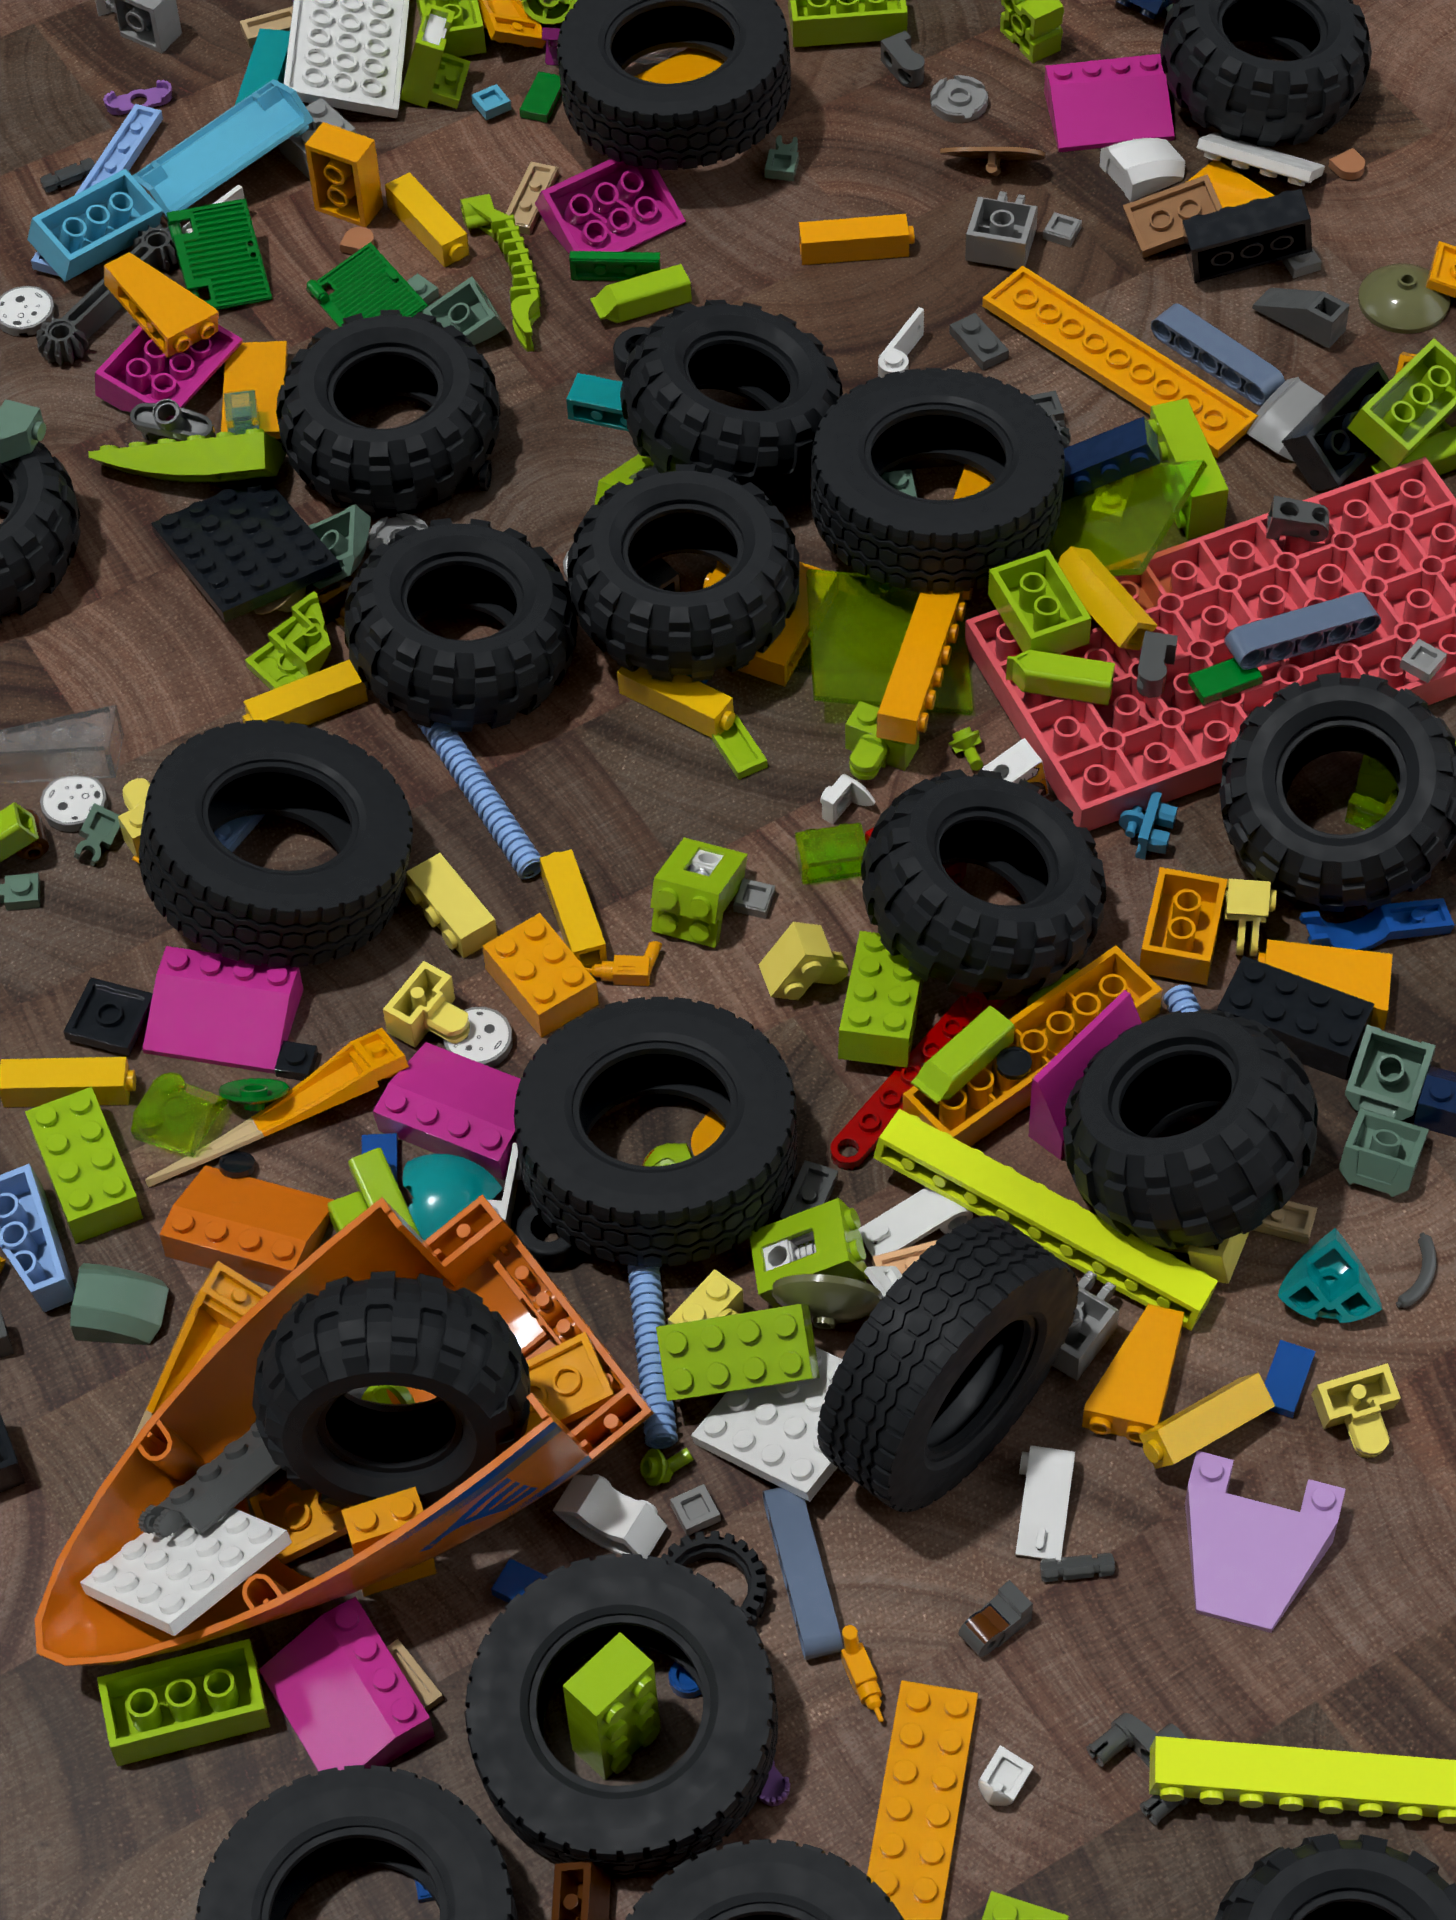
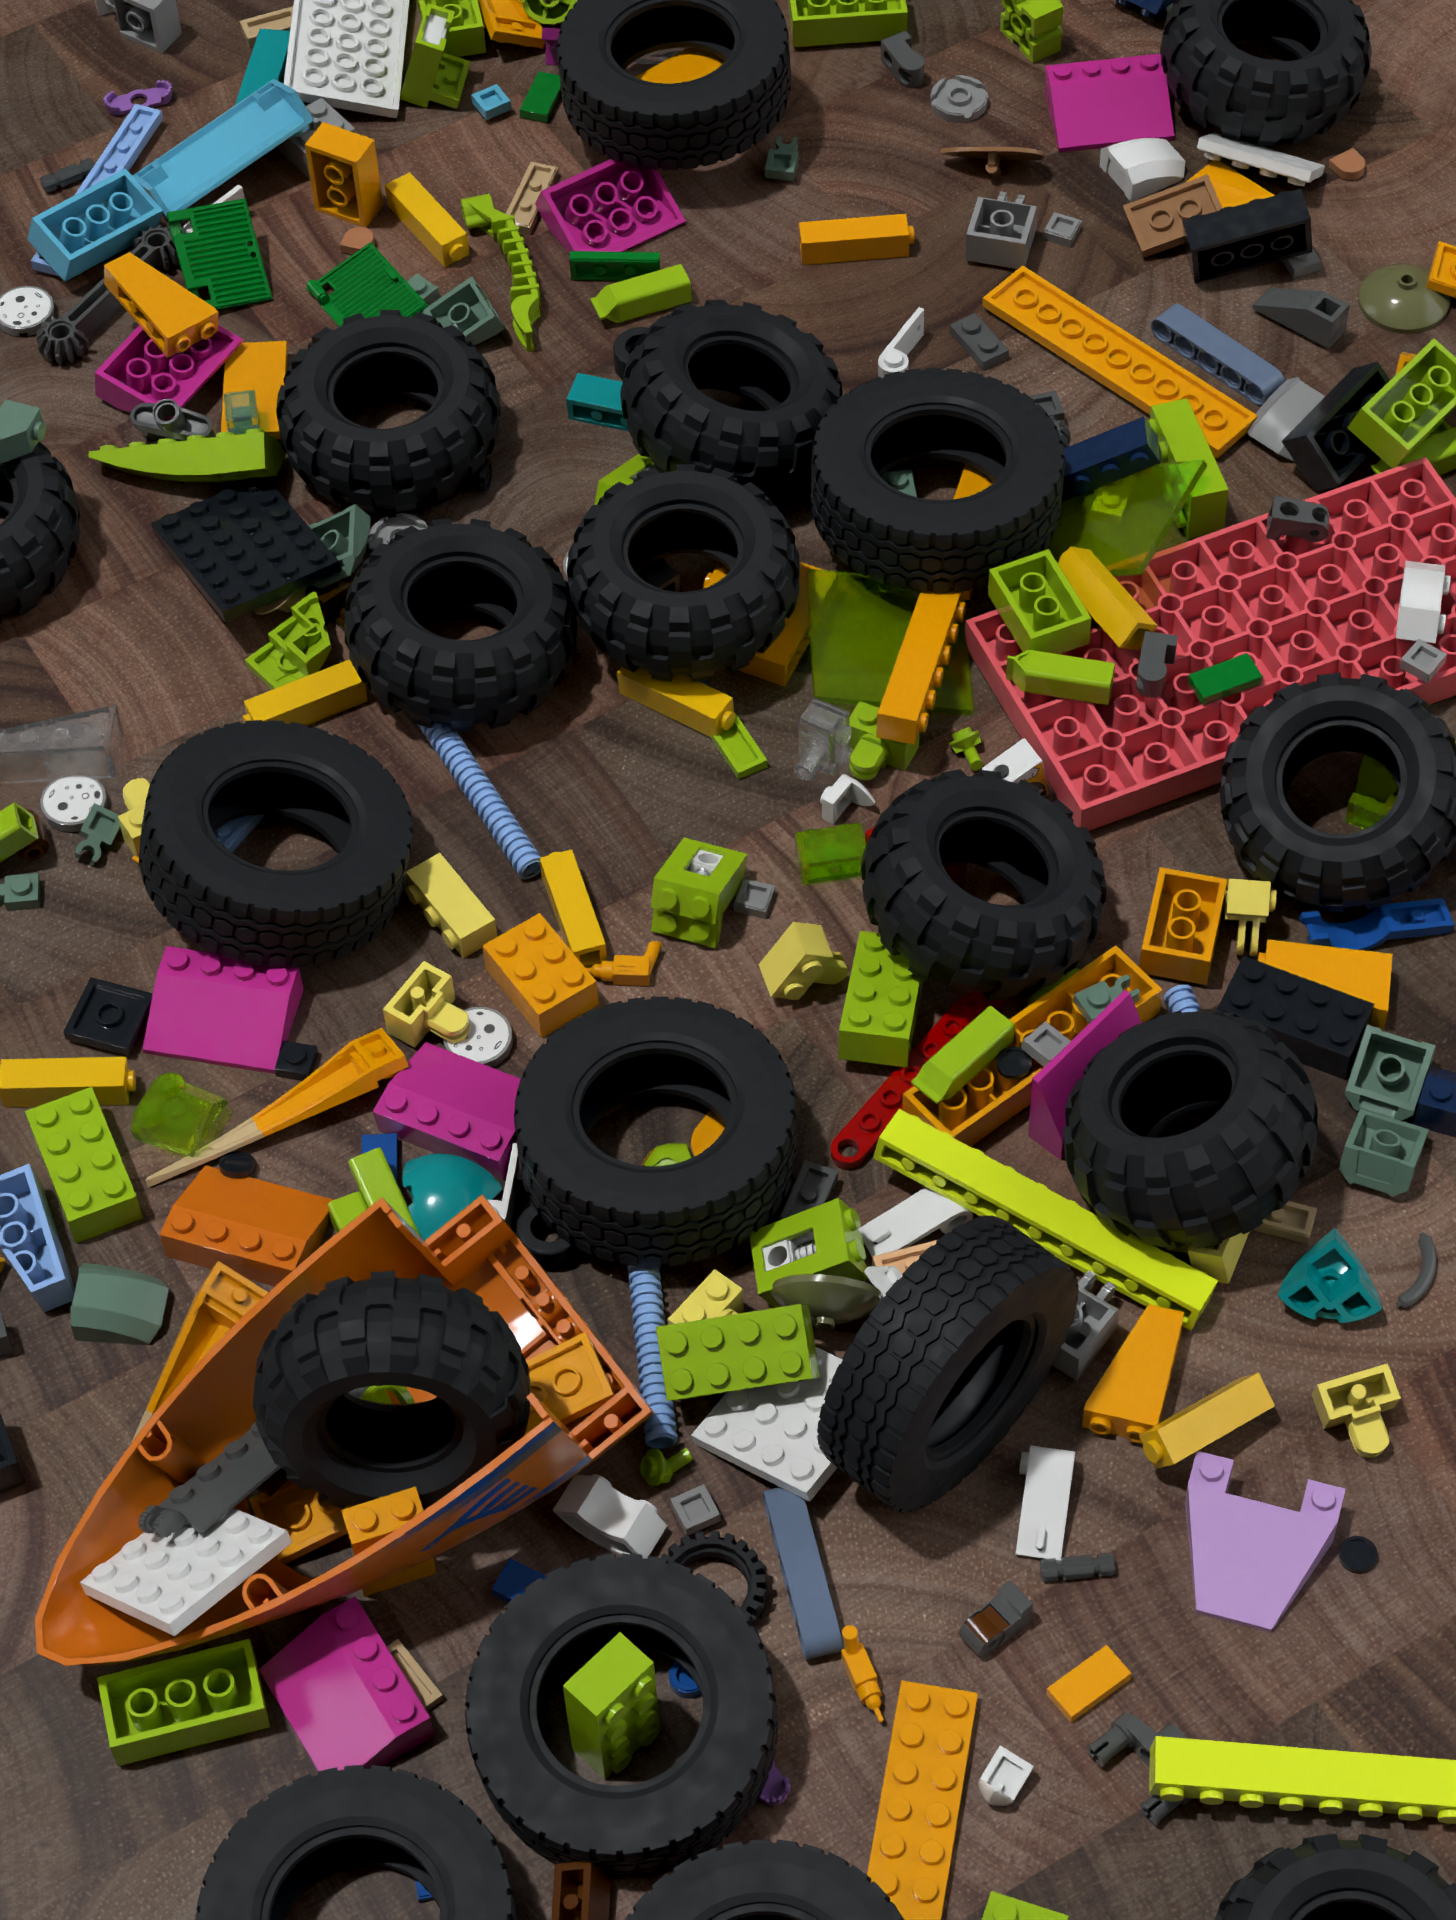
green dish [219,1078,289,1111] -> none
dark azure hips [1119,791,1178,860] -> none
sand blue beam [1224,592,1381,670] -> none
blue tile [1264,1340,1316,1418] -> none
none -> clear brick [794,697,852,780]
none -> light grey plate [1021,1021,1071,1067]
none -> light orange tile [1046,1645,1132,1723]
none -> sand green plate [1073,975,1140,1024]
none -> black piece [1339,1536,1378,1574]
none -> white brick [1396,561,1451,643]

